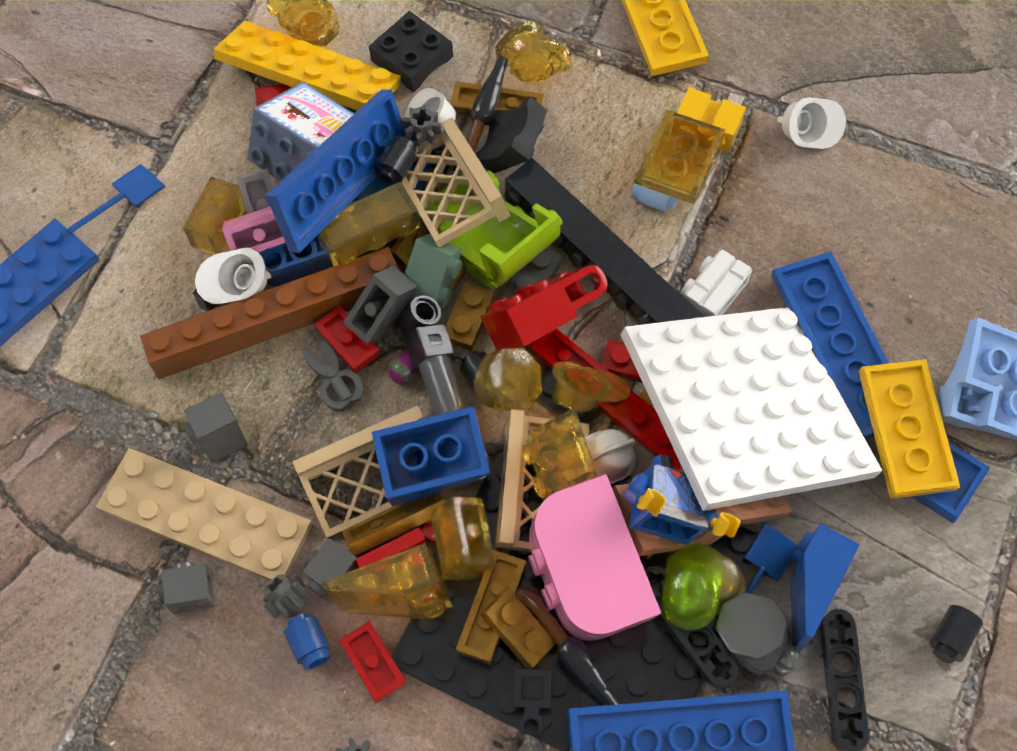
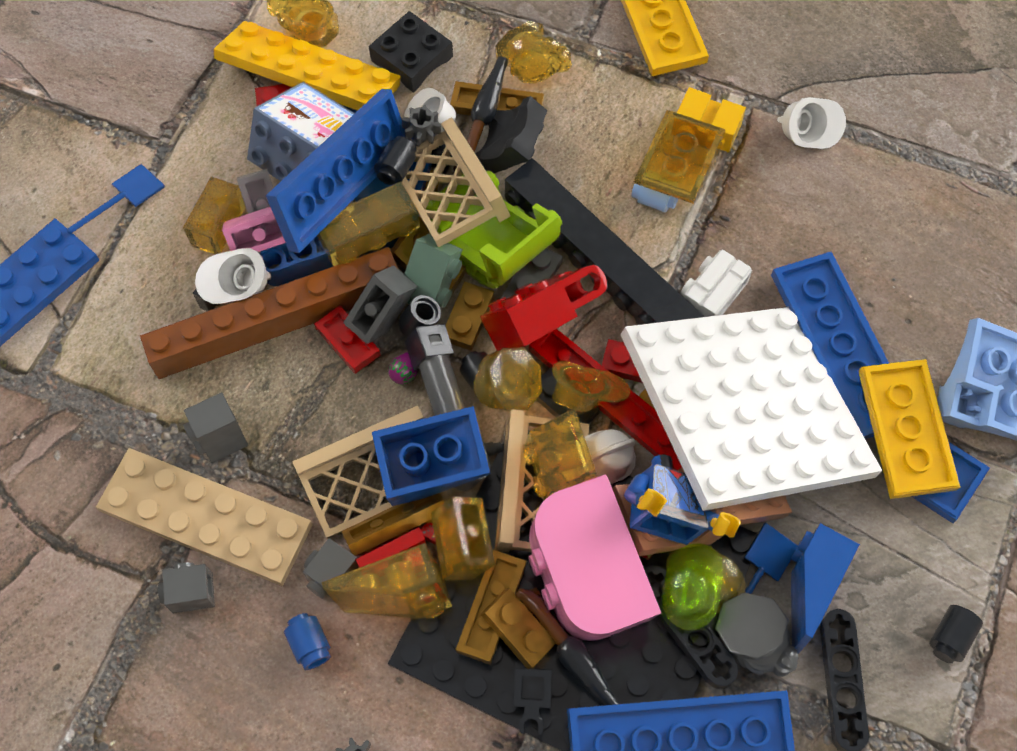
dark grey gear [263,574,308,618] -> none
dark grey piece [303,340,364,411] -> none
red plate [339,621,407,704] -> none

